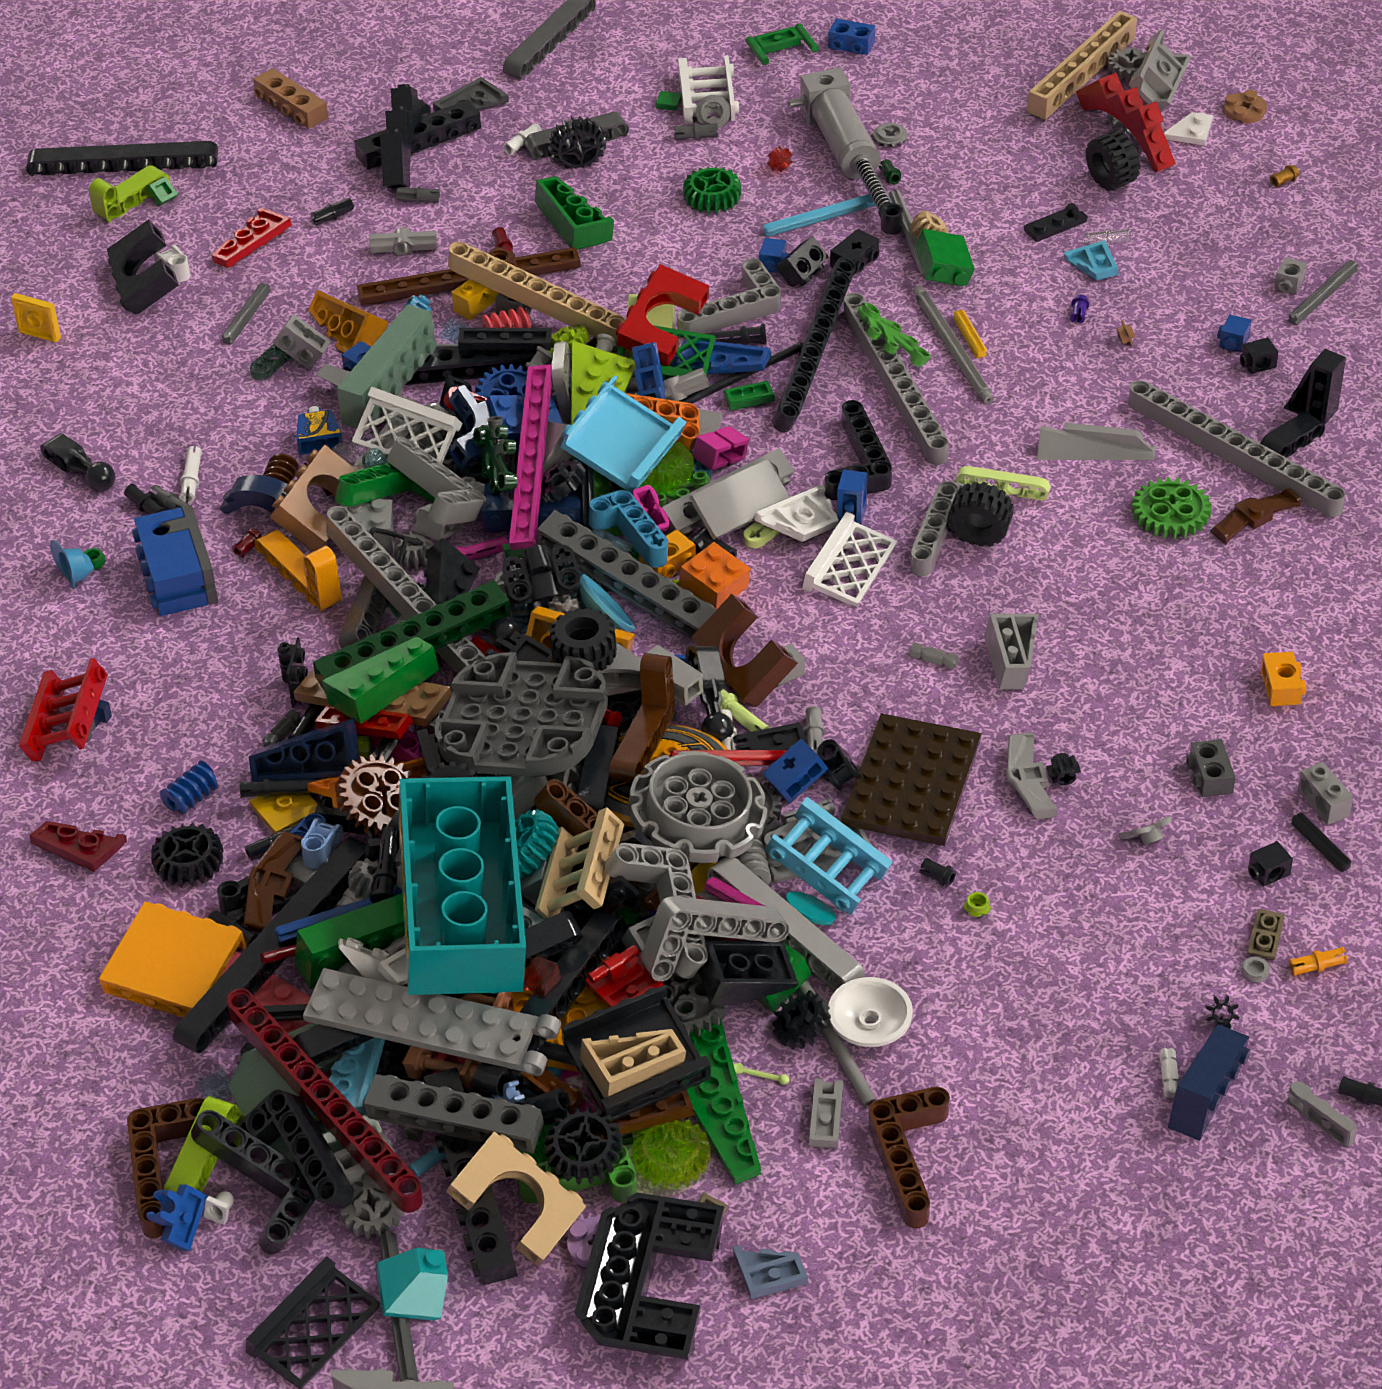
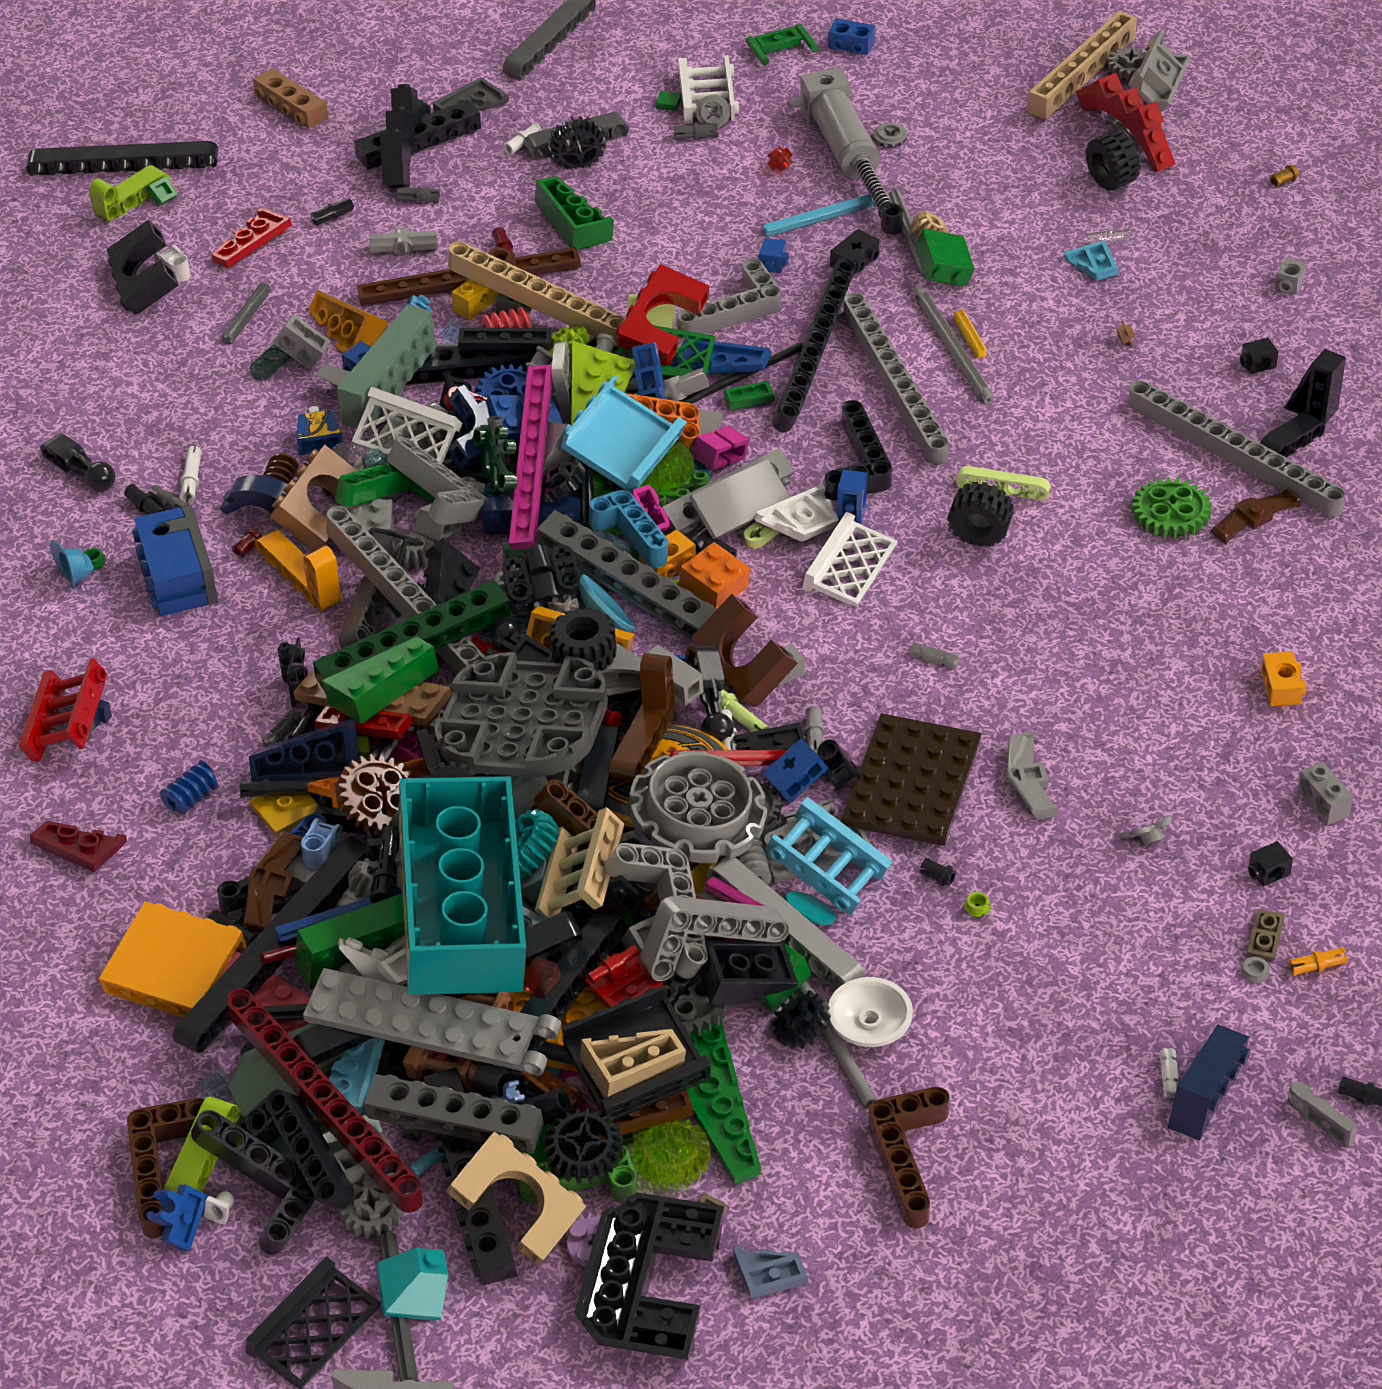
yellow plate [11,293,61,342] -> none
black gear [151,822,224,888] -> none
black piece [244,825,295,861] -> none
dark pink pin [455,536,508,560] -> none
green gear [683,166,742,214] -> none
black pin [702,324,767,345] -> none
yellowish green hinge [734,1063,789,1085] -> none
black brick [775,236,829,287] -> none
light grey plate [809,1078,844,1148] -> none
bright green plant [858,303,931,367] -> none
dark green pin [879,159,902,184] -> none
light grey beam [910,481,965,576] -> none
light grey wedge [984,614,1039,689] -> none
black plate [1024,203,1088,242] -> none
light grey wedge [1037,423,1156,460] -> none
black gear [1046,753,1081,786] -> none
dark purple pin [1070,295,1089,323] -> none
white wing [1164,112,1213,146] -> none
dark grey brick [1186,739,1235,797] -> none
black gear [1205,994,1240,1029] -> none
blue brick [1217,314,1252,352] -> none
medium nougat plate [1224,90,1267,123] -> none
dark grey axle [1288,260,1358,325] -> none
black axle [1291,812,1352,872] -> none

